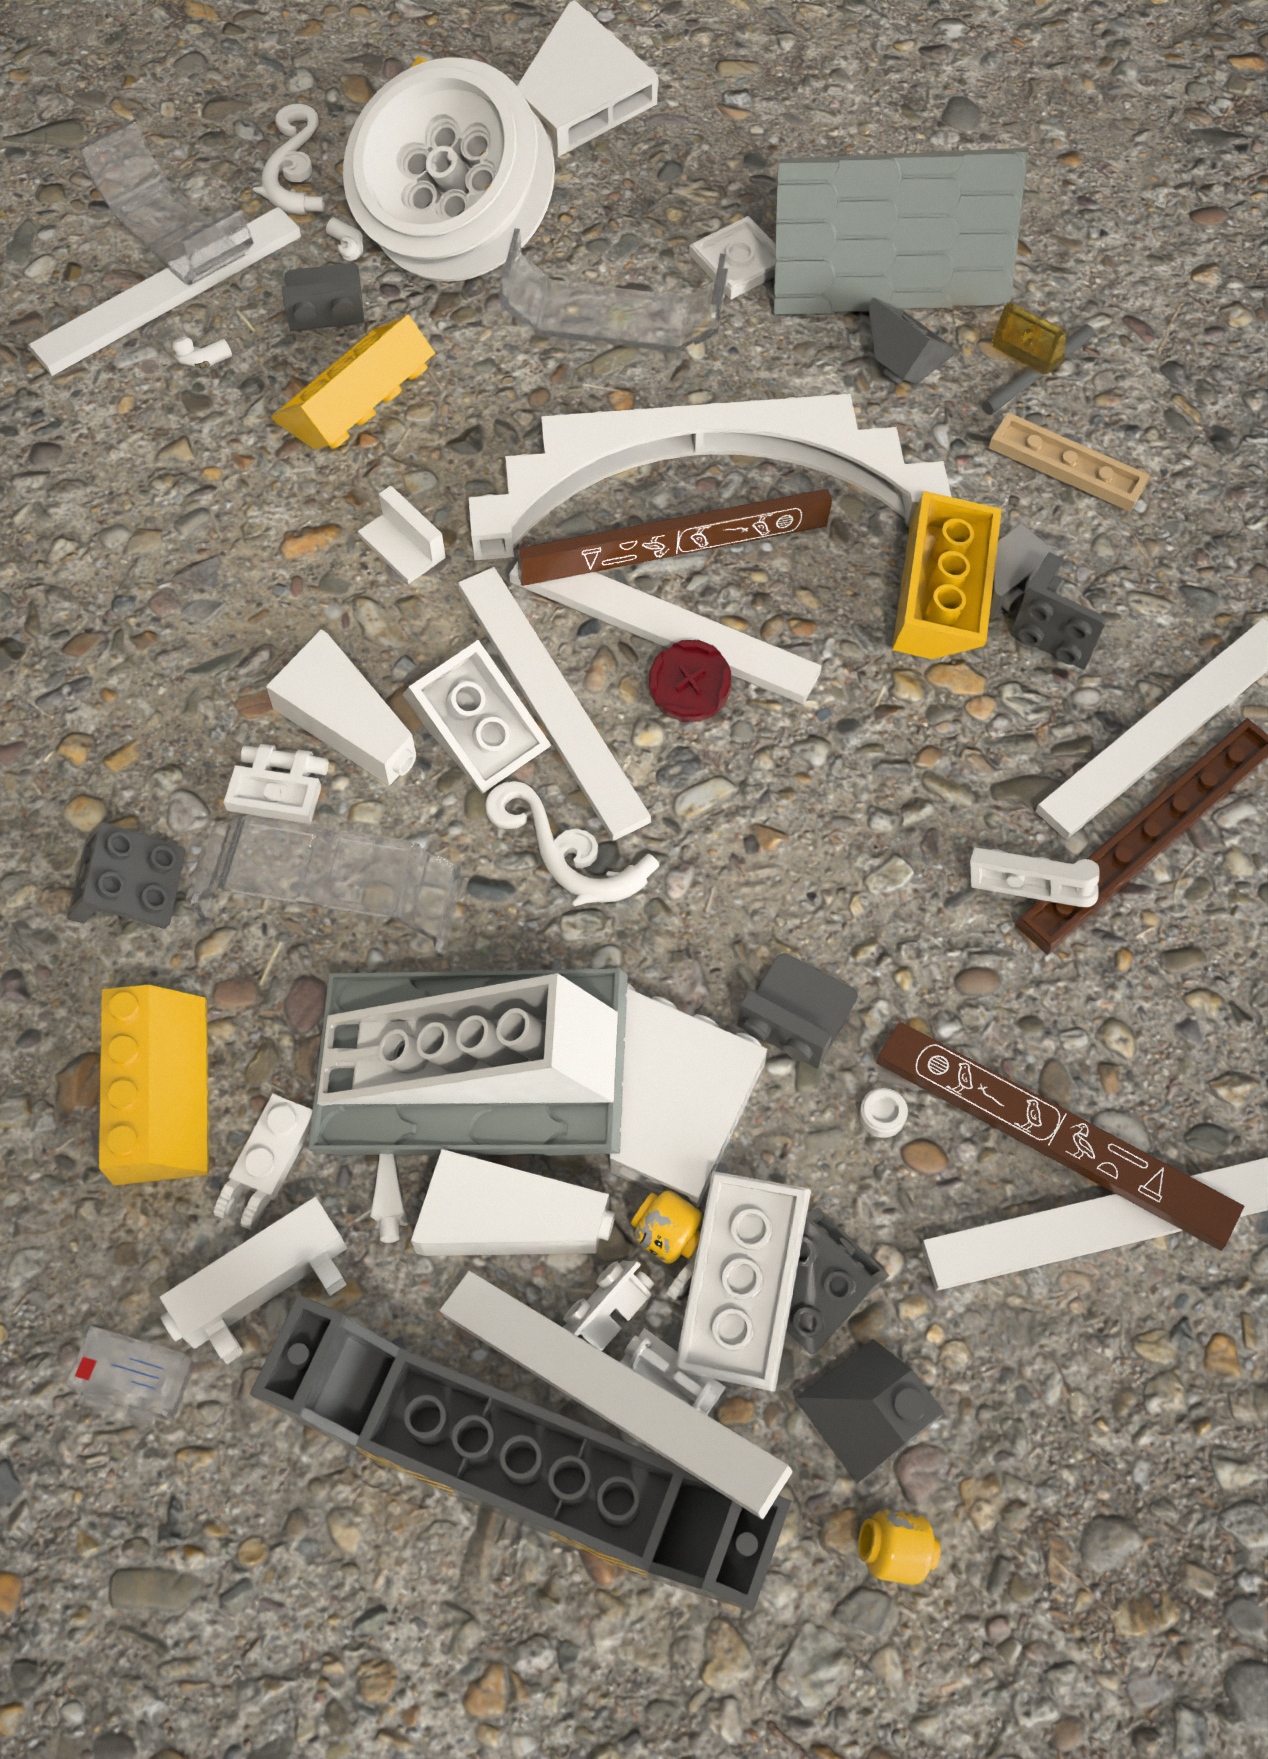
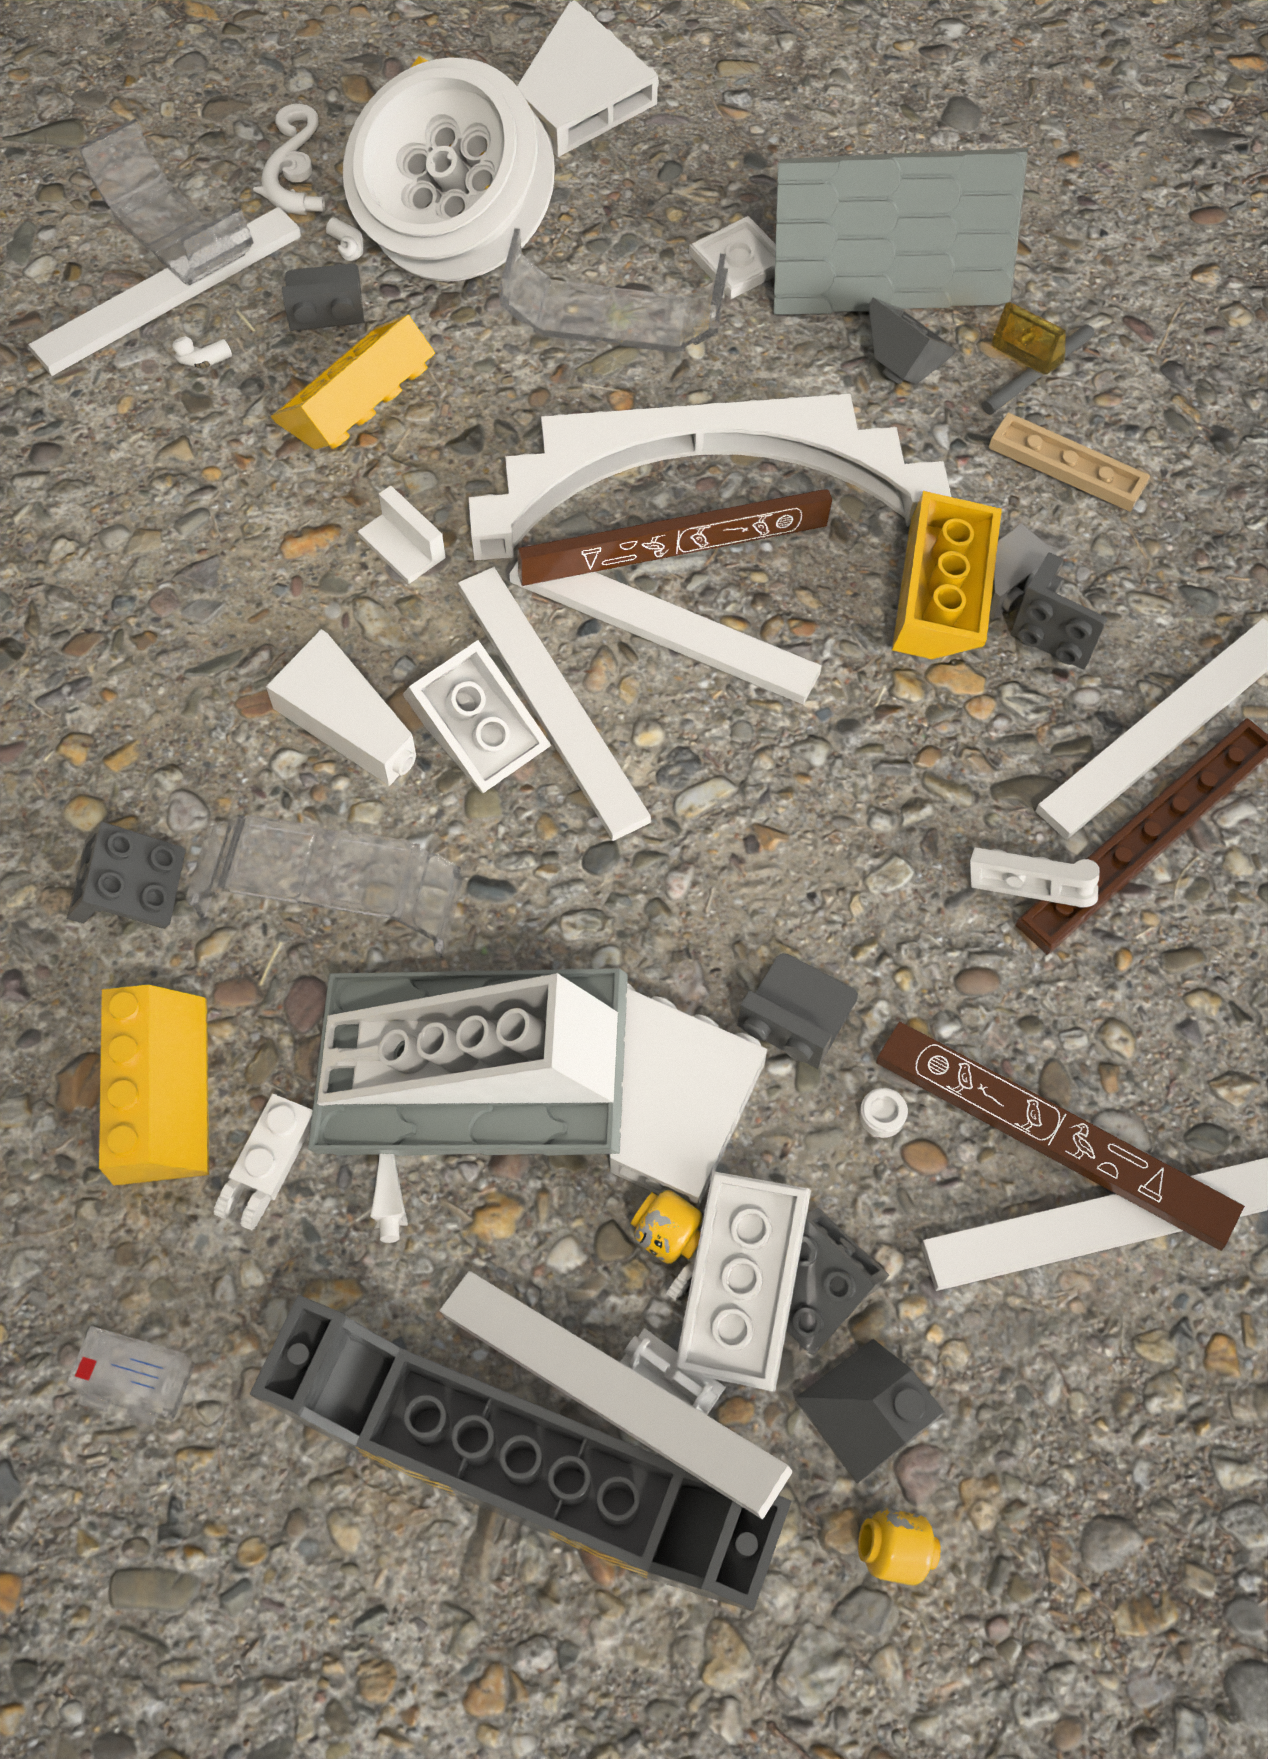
white brick [160,1196,347,1364] -> none
white plate [223,744,329,824] -> none
white slope [411,1149,616,1256] -> none
white plant [485,781,659,906] -> none
white hinge [563,1260,654,1351] -> none
dark red tile [649,640,732,722] -> none

